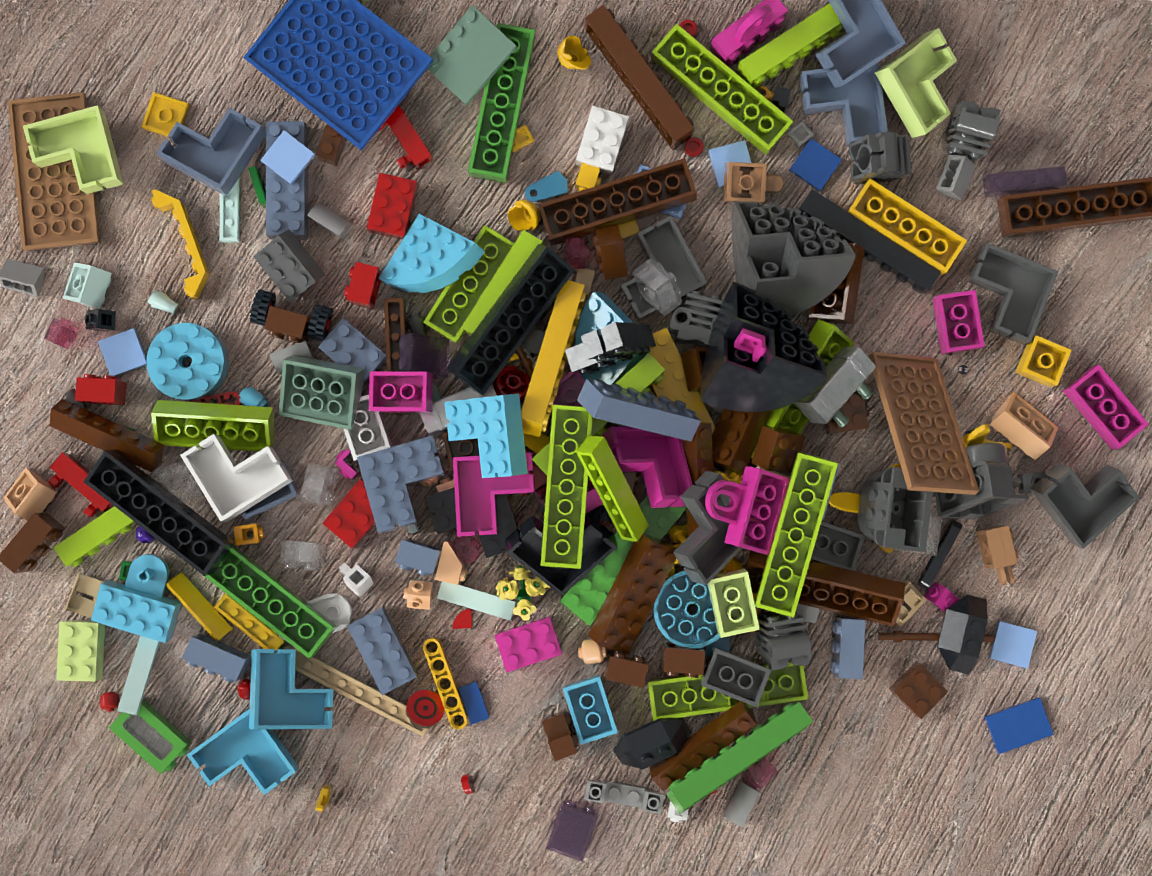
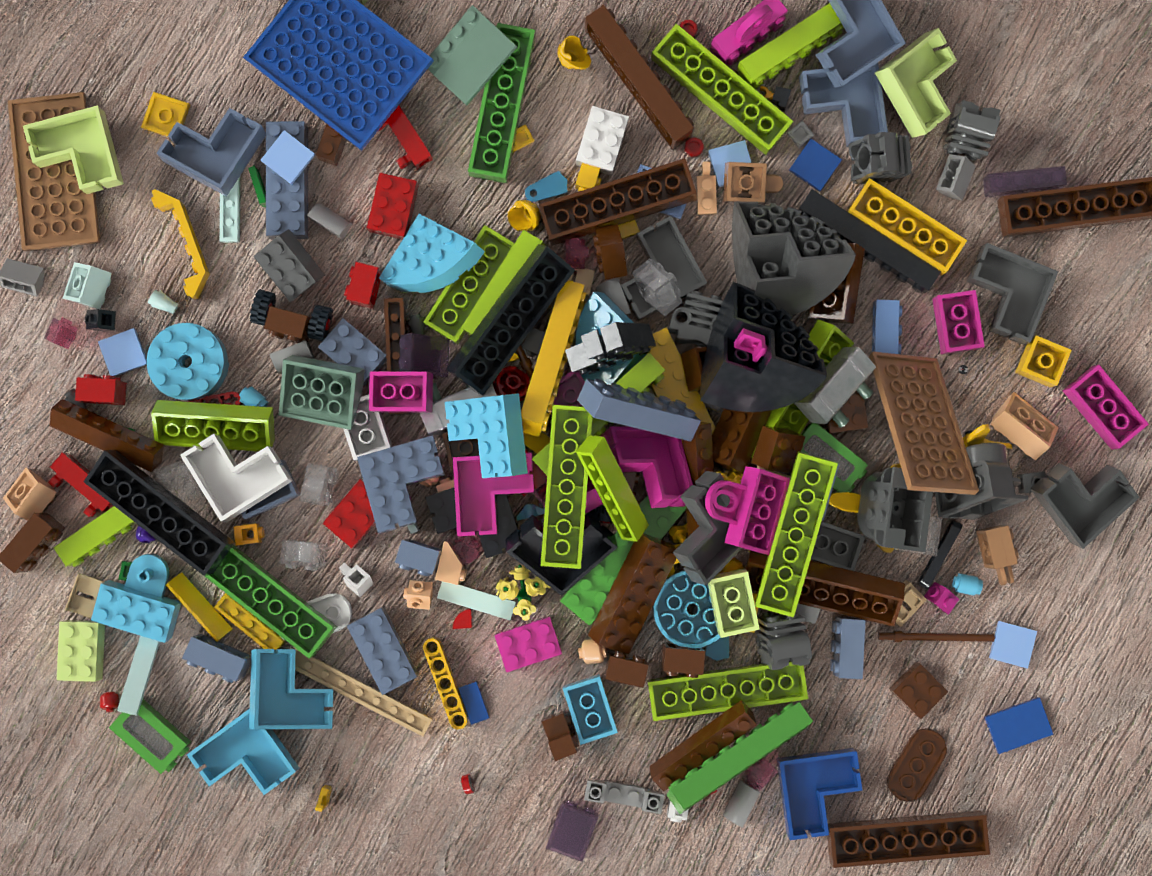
red piece [237,679,251,700] -> none
dark pink bracket [335,449,360,479] -> none
red tile [405,690,444,729] -> none
black wedge [613,717,691,769] -> none
dark grey brick [700,646,771,707] -> none
black wedge [937,595,988,675] -> none
none -> medium azure piece [516,504,545,521]
none -> light grey brick [596,278,631,316]
none -> light nougat plate [696,161,717,215]
none -> blue piece [776,748,863,840]
none -> piece [801,422,868,492]
none -> reddish brown brick [827,811,990,868]
none -> medium blue brick [872,300,902,355]
none -> reddish brown tile [887,729,947,802]
none -> medium azure brick [952,573,983,596]

